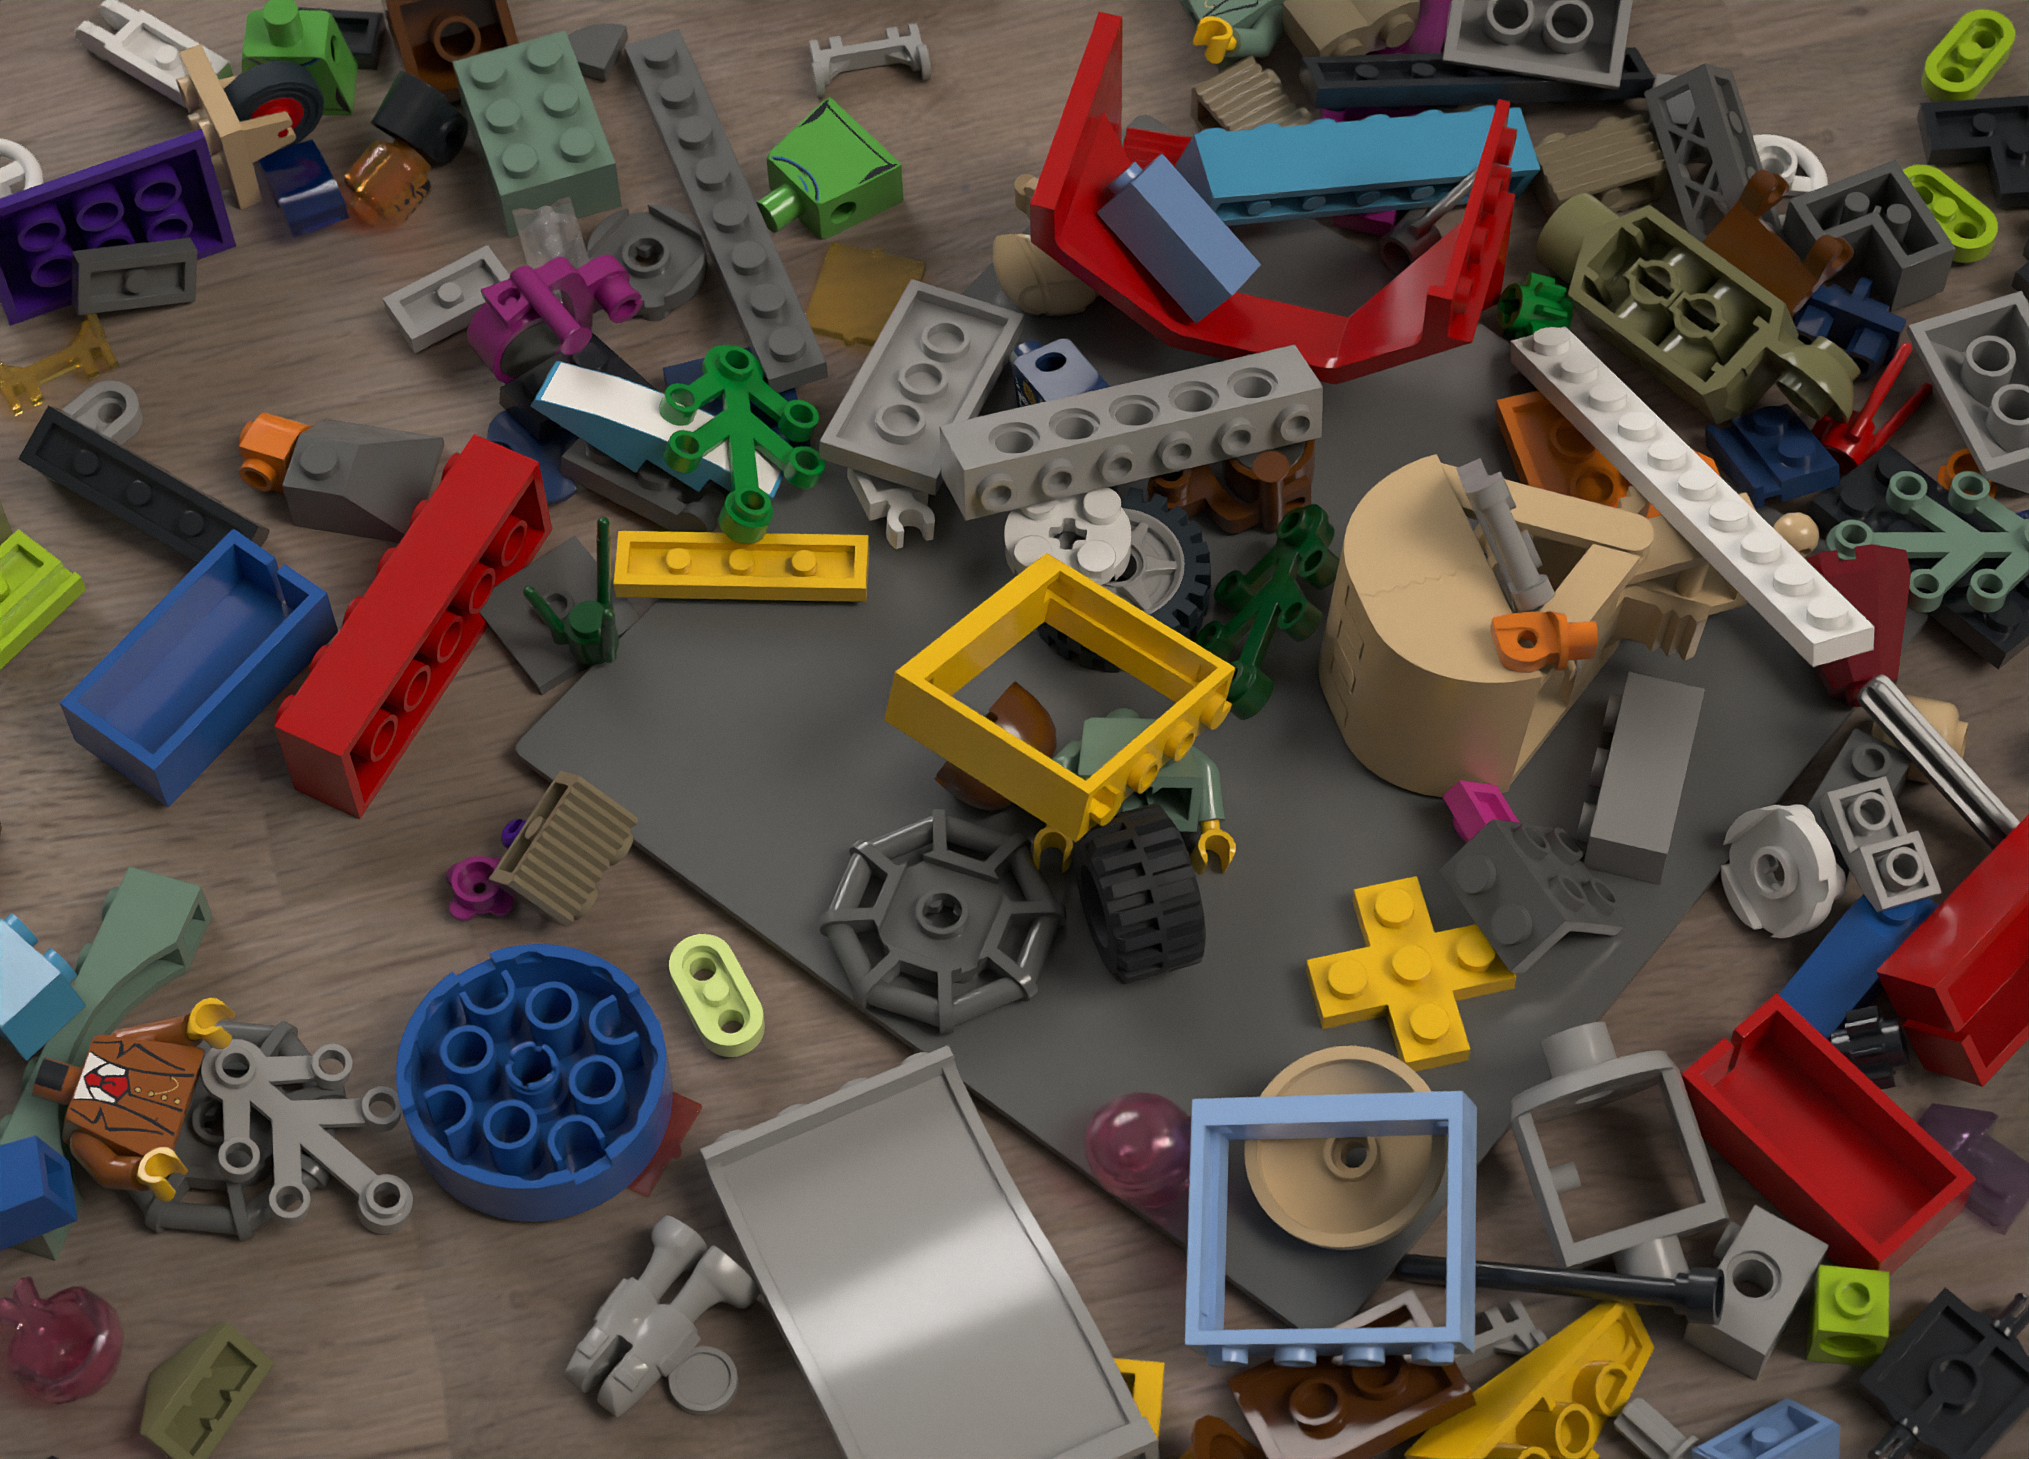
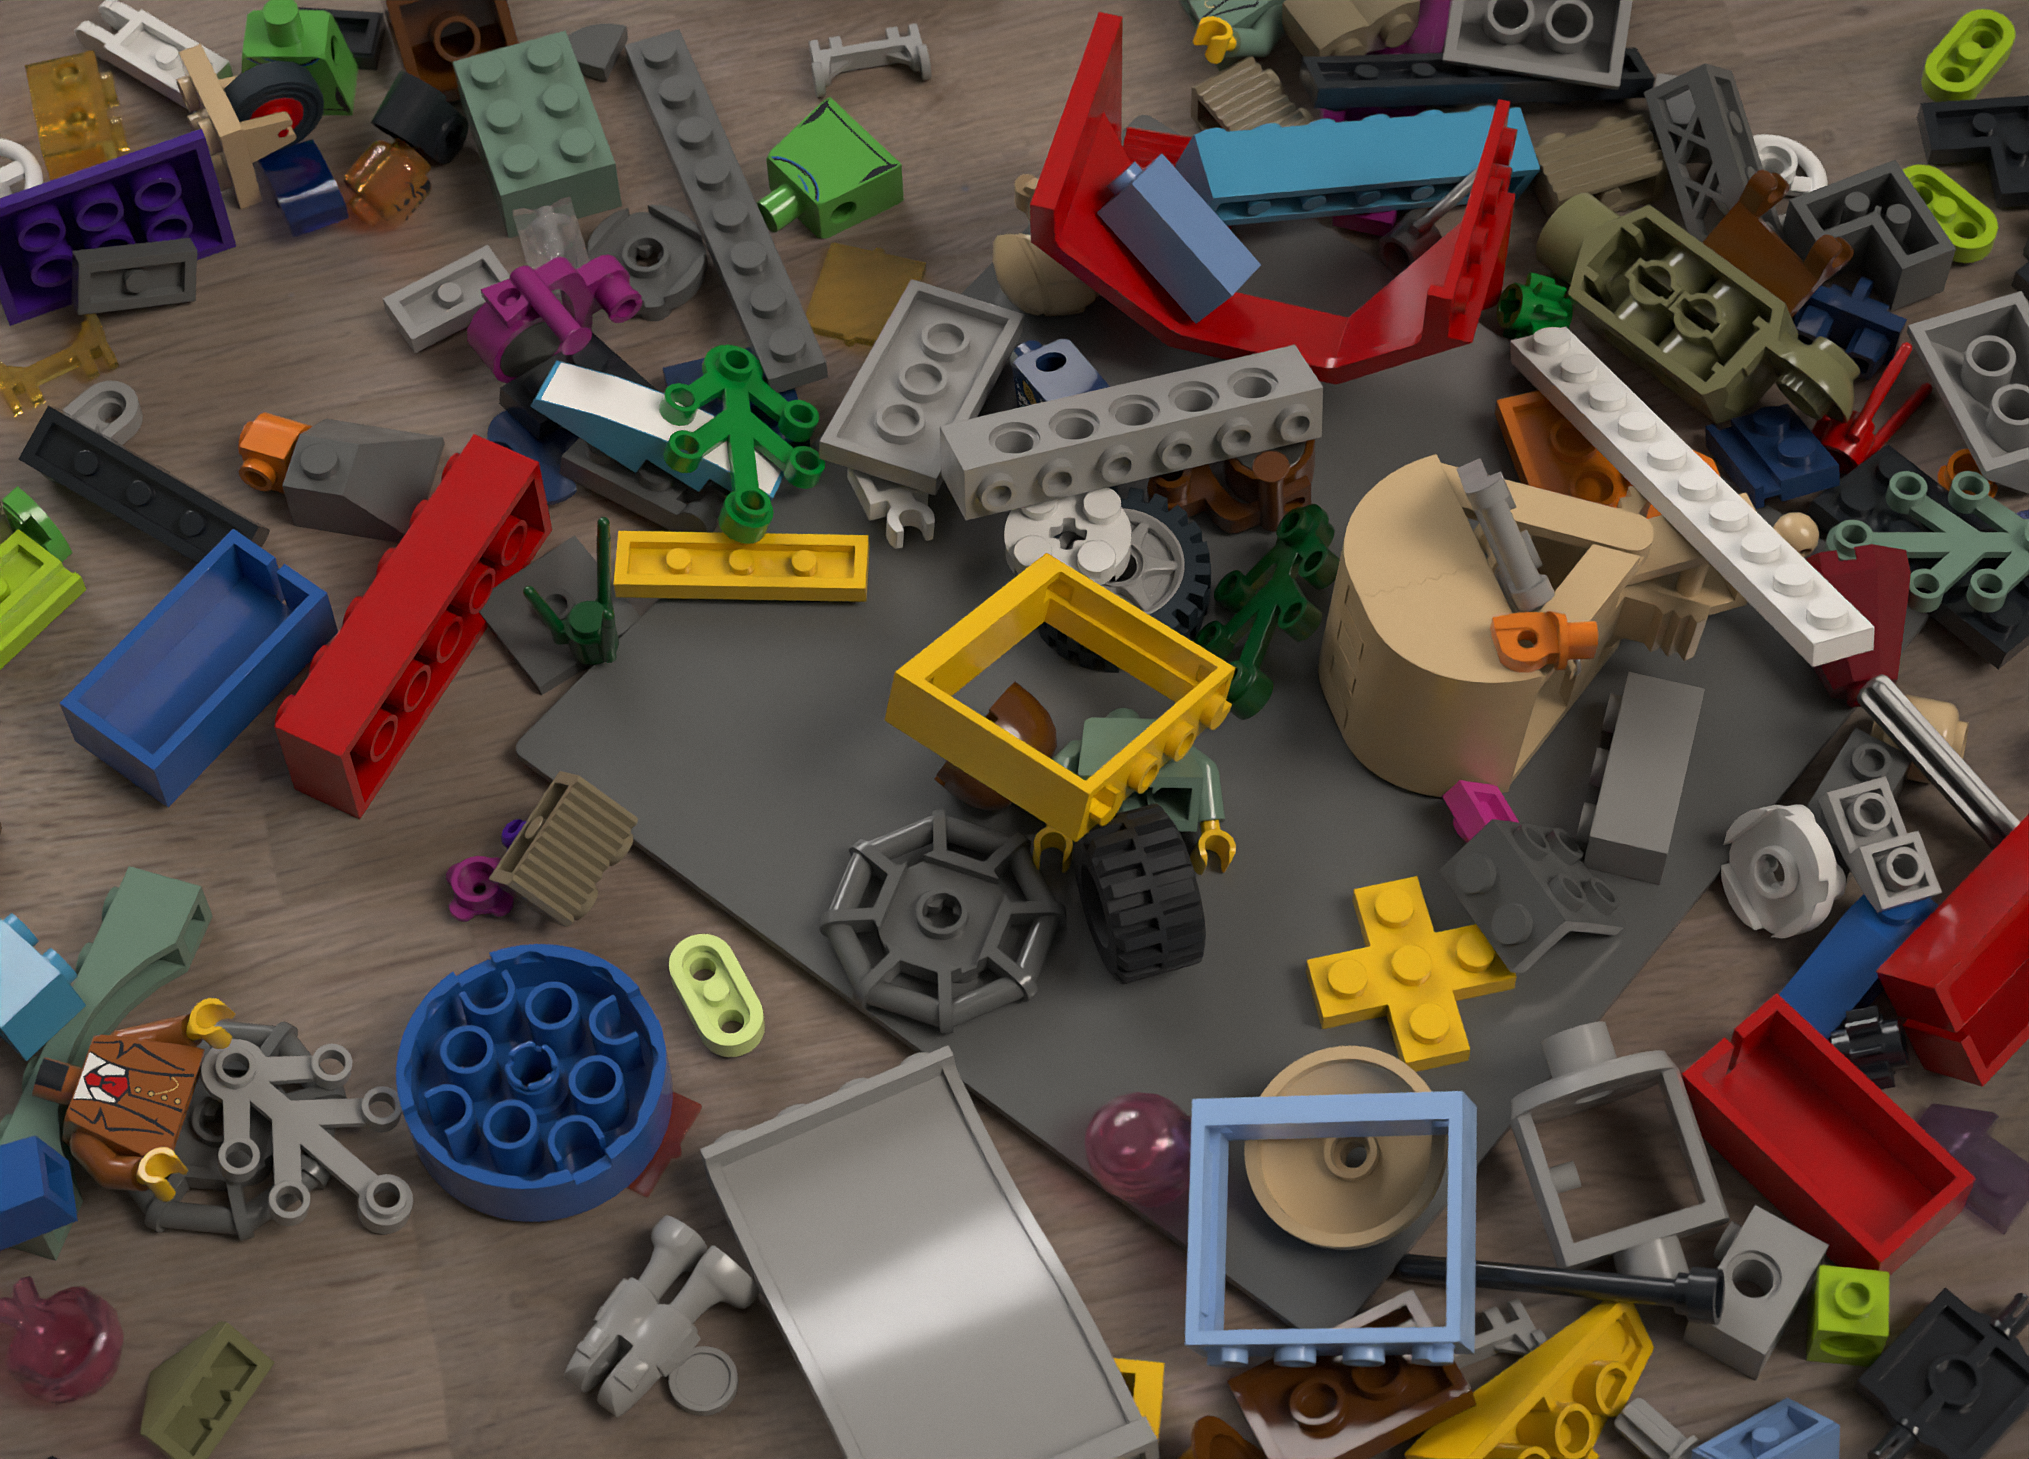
none -> bright green tile [2,486,72,562]
none -> clear yellow brick [25,50,129,180]

